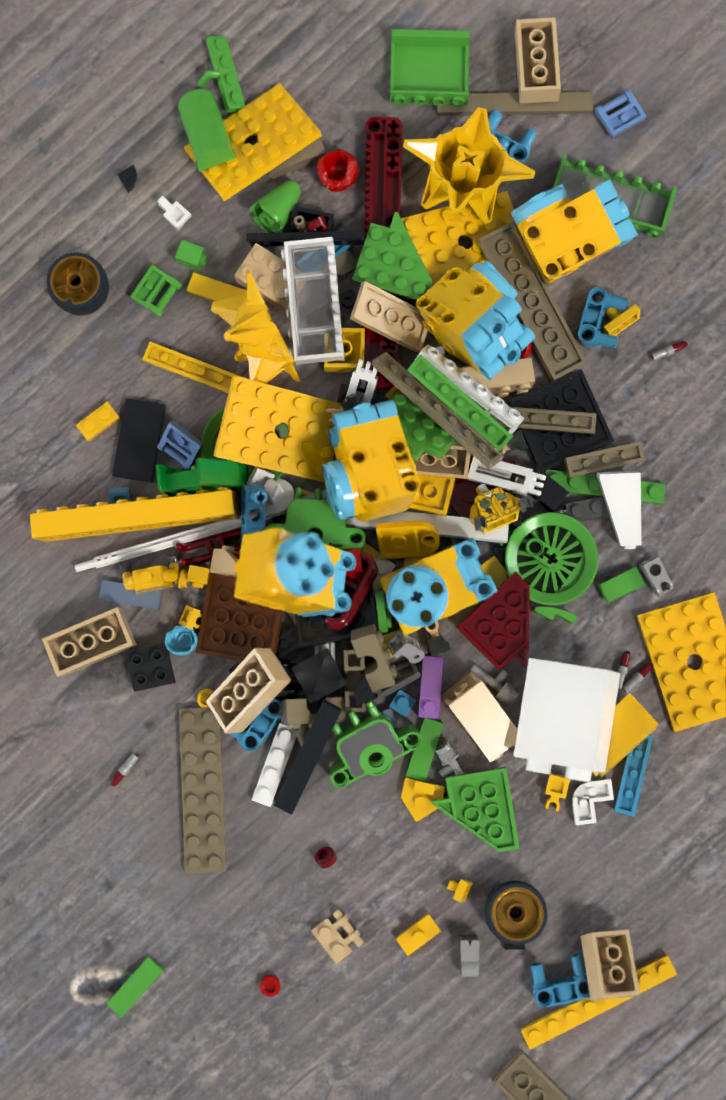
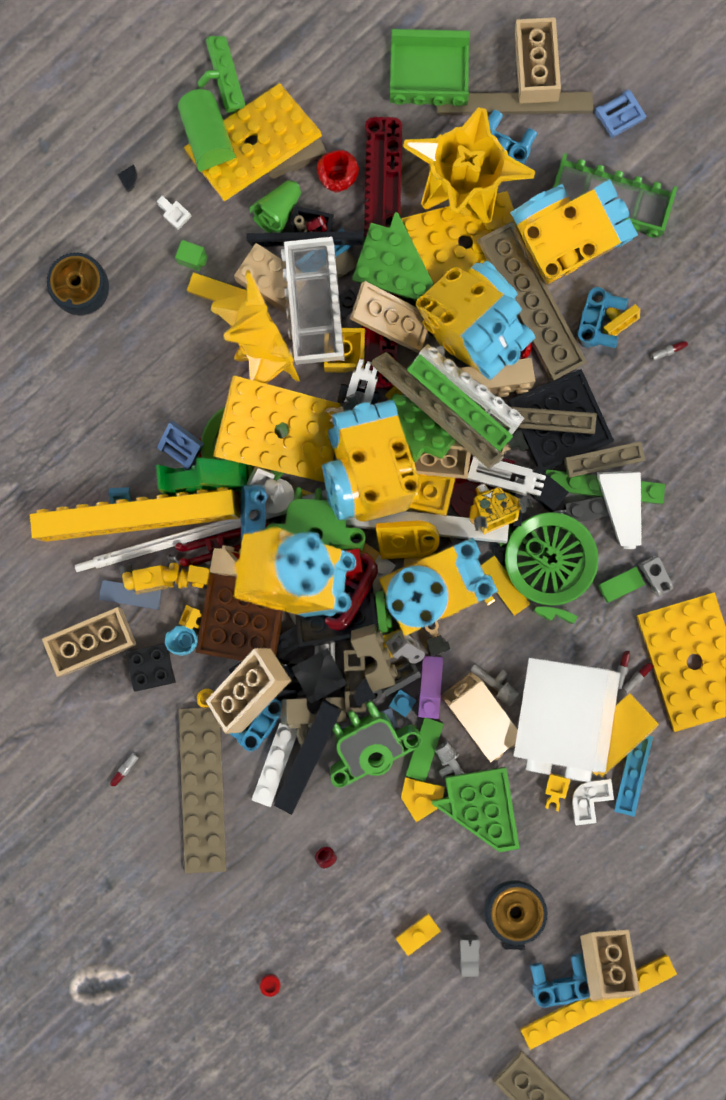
yellow plate [76,401,120,442] -> none
bright green tile [106,955,164,1018] -> none
black tile [112,398,166,483] -> none
bright green plate [130,265,182,318] -> none
yellow plate [142,342,244,394] -> none
tan plate [311,909,364,964] -> none
yellow tile [447,879,473,902] -> none
dark red wing [457,571,530,671] -> none

